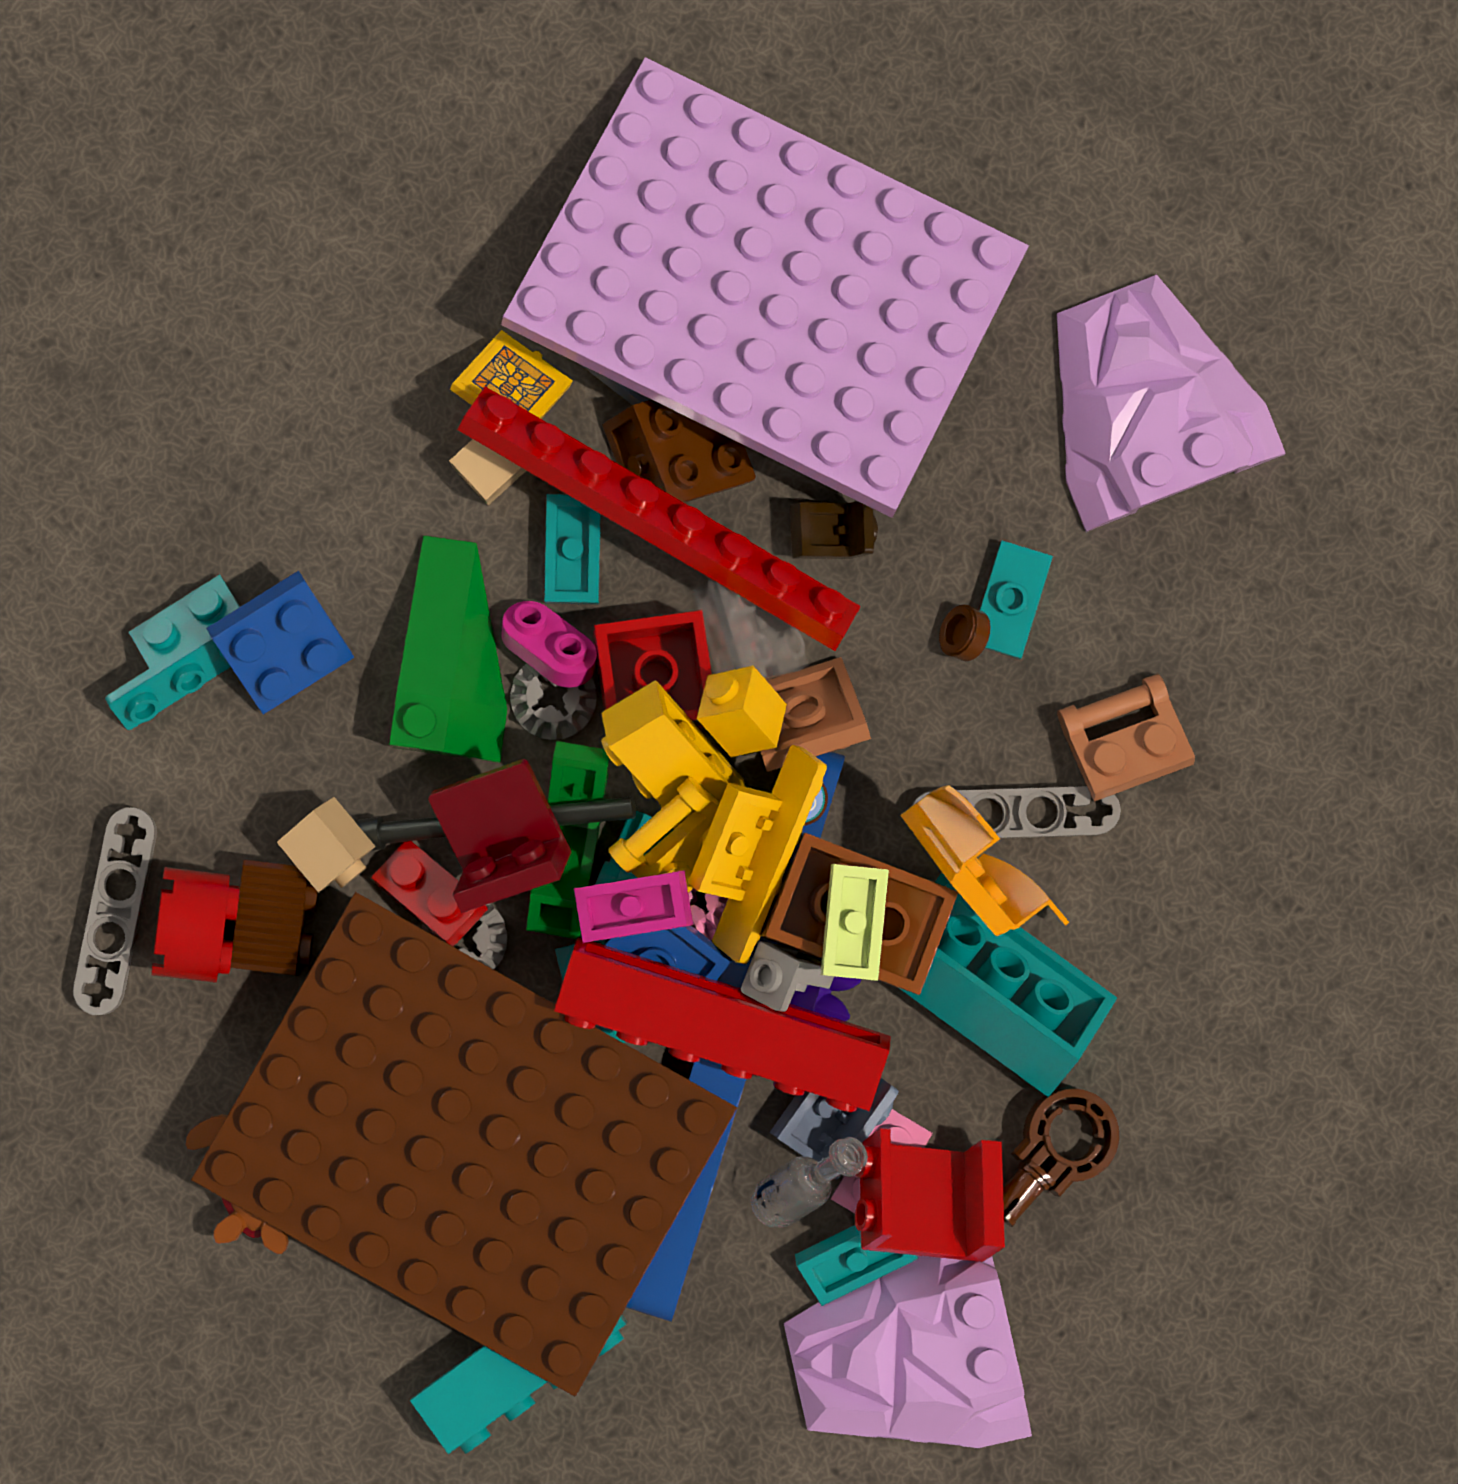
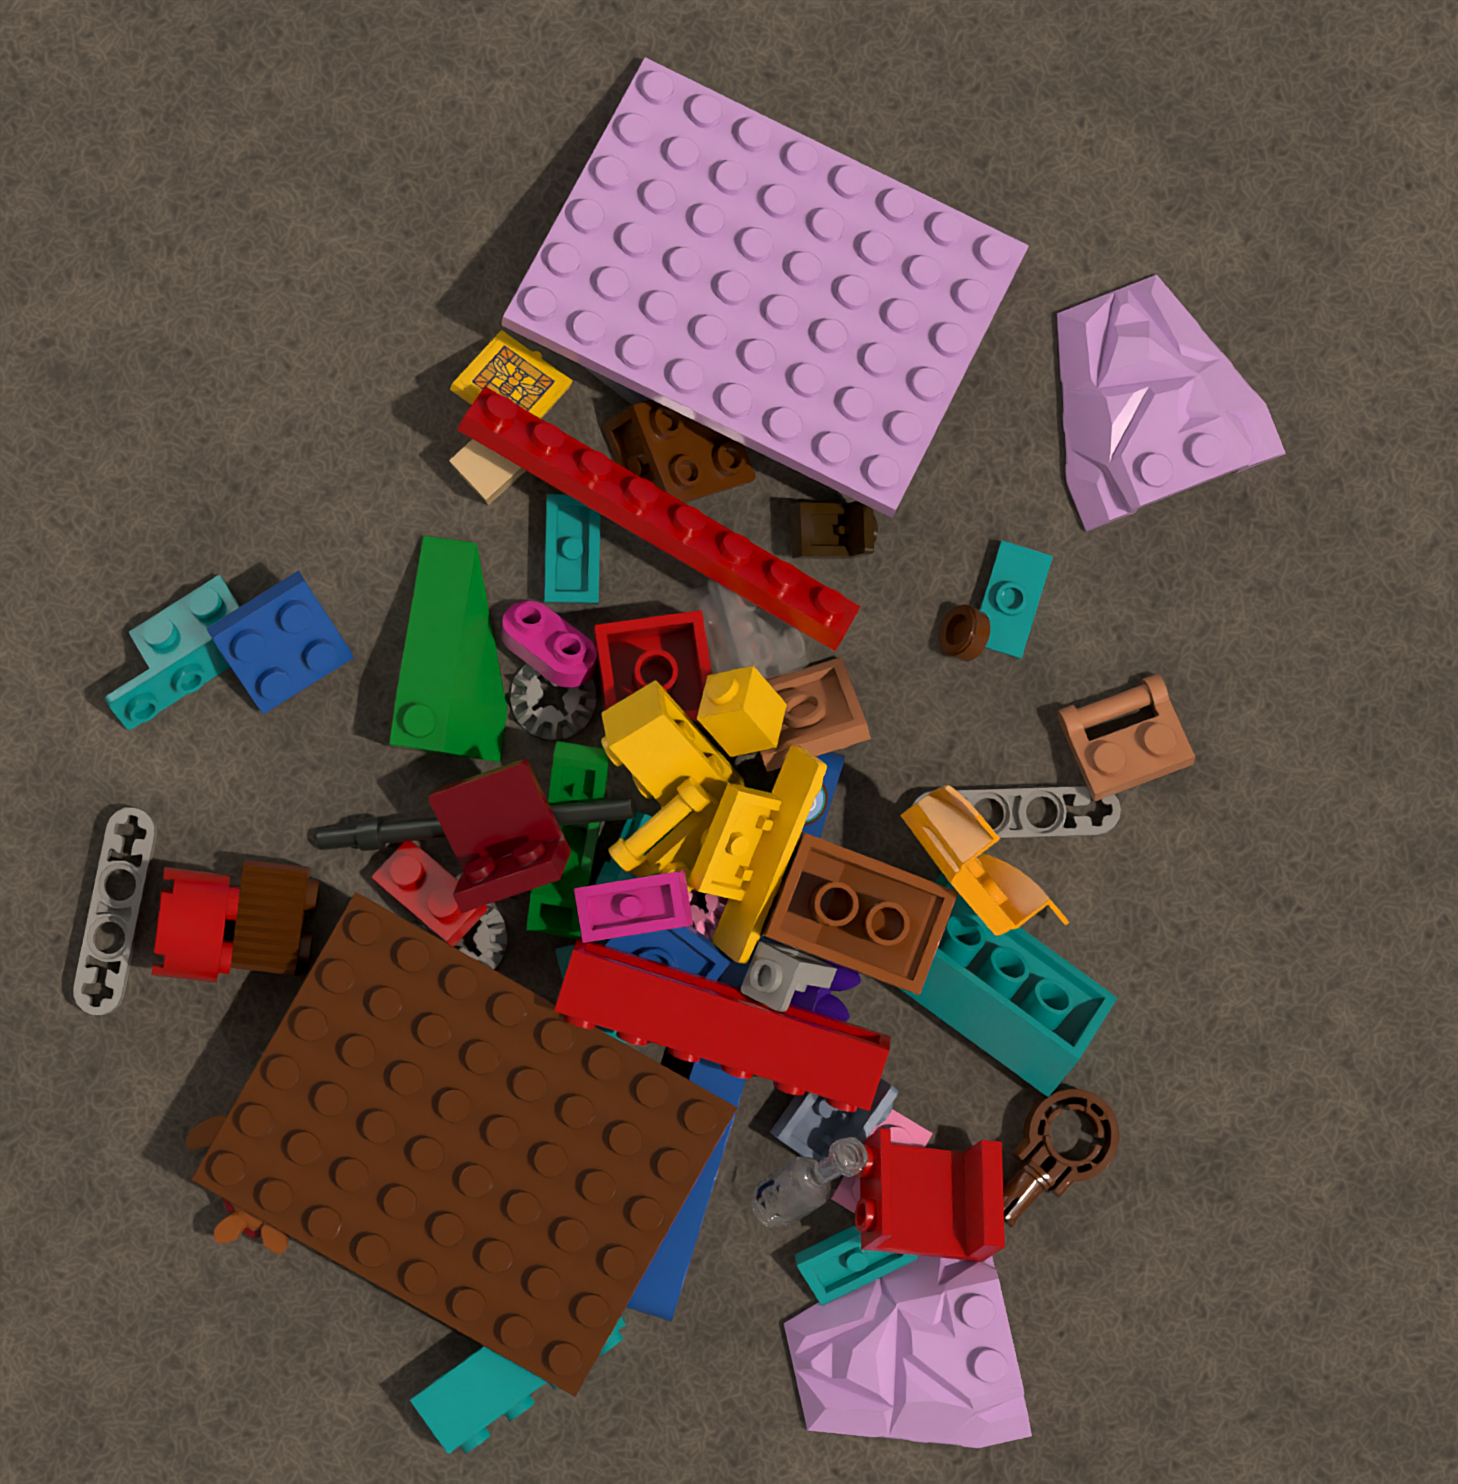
tan brick [277,797,376,893] -> none
yellowish green plate [820,864,889,981] -> none

